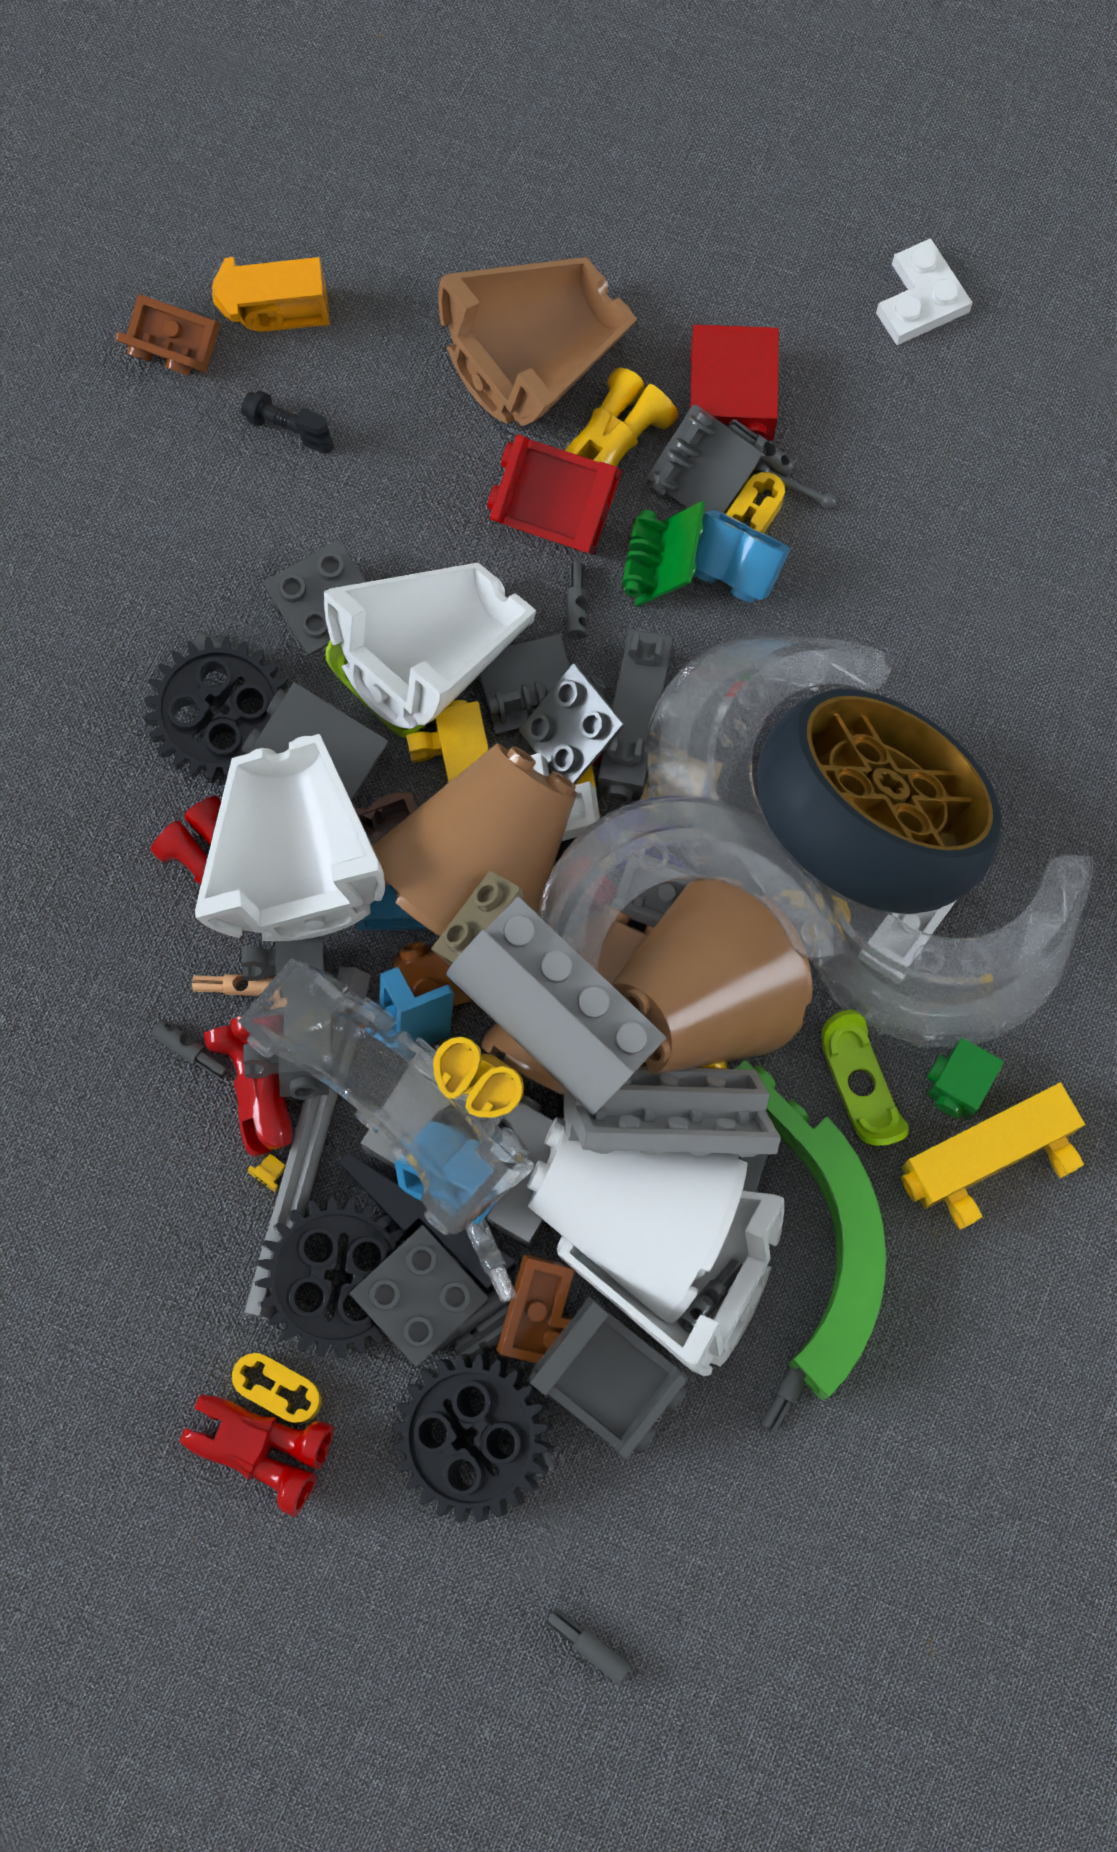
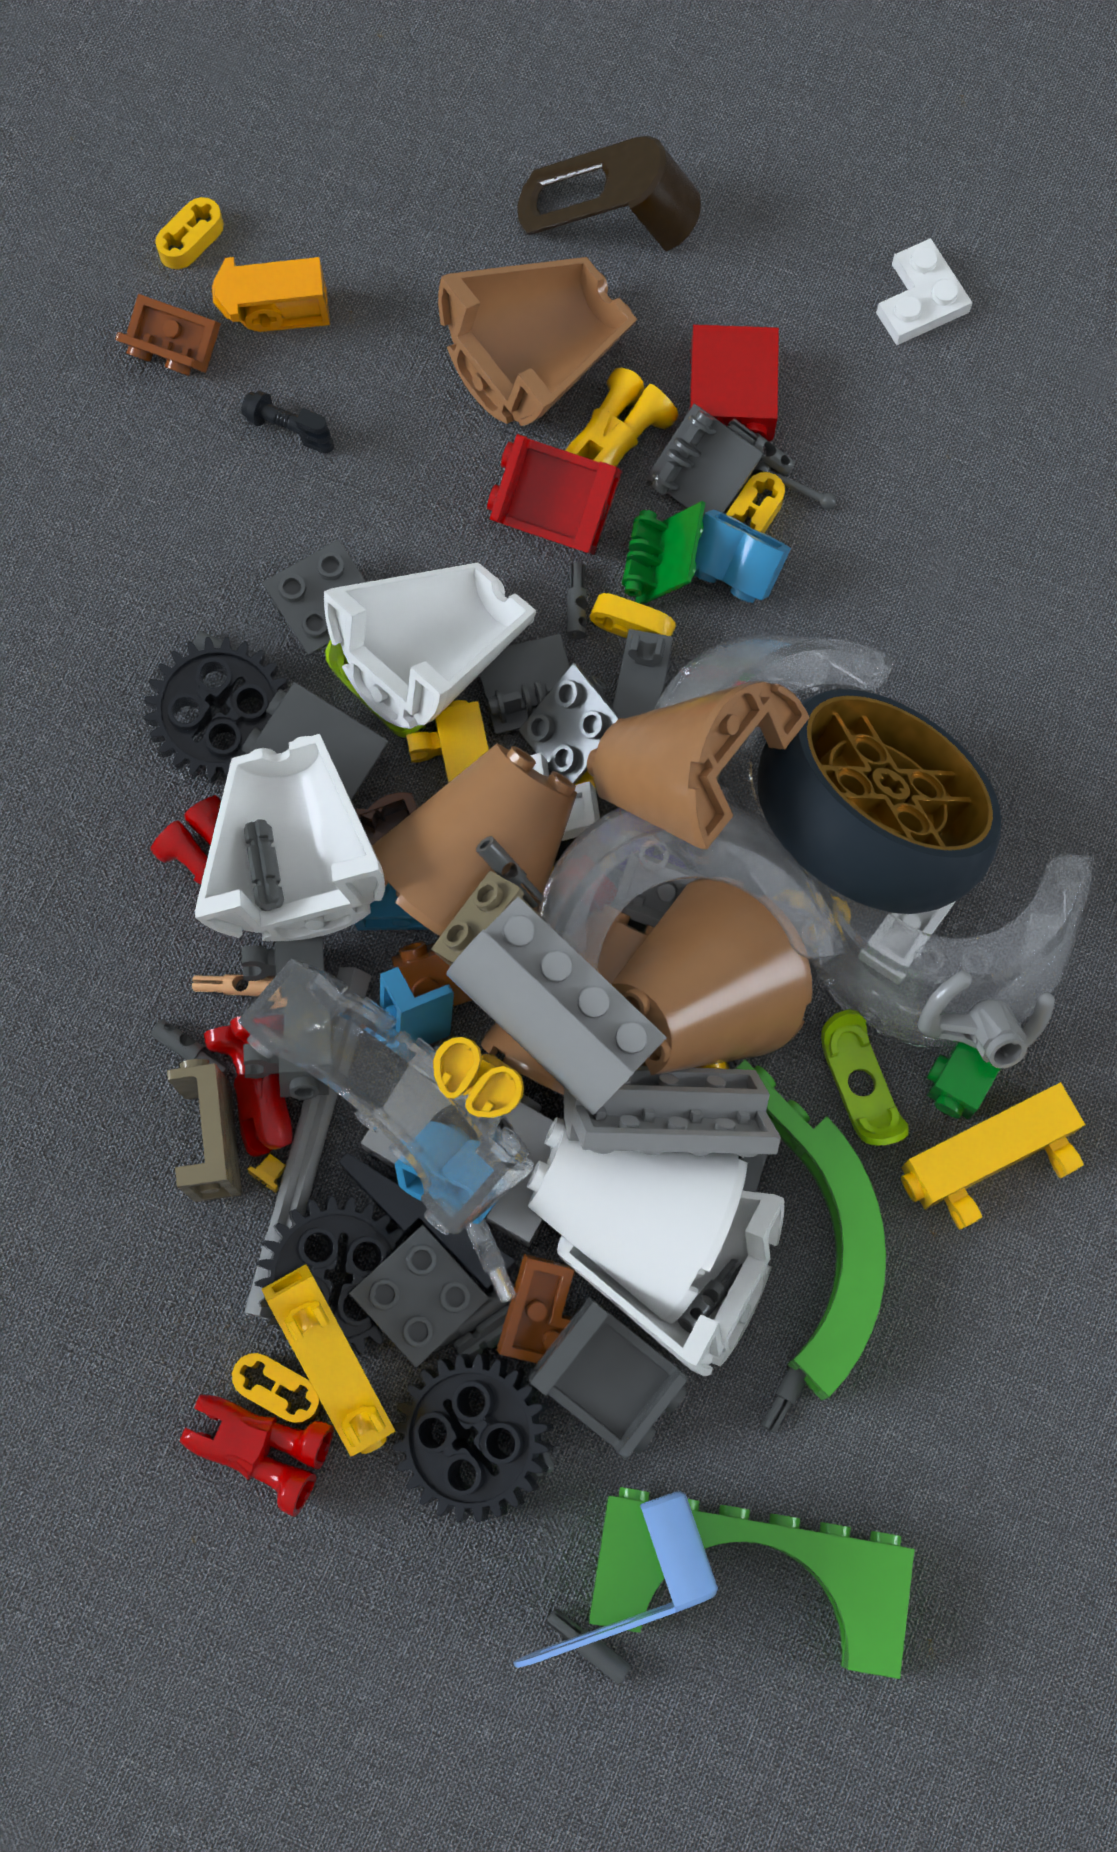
none -> yellow beam [155,197,224,270]
none -> dark tan panel [167,1059,242,1202]
none -> dark grey axle [243,819,284,911]
none -> yellow brick [262,1264,396,1457]
none -> dark grey pin [476,836,544,908]
none -> light blue piece [513,1490,718,1668]
none -> dark brown piece [517,135,701,252]
none -> medium nougat cone [587,681,810,850]
none -> bright green arch [588,1487,915,1679]
none -> yellow beam [589,593,676,638]
none -> light grey piece [918,971,1055,1068]

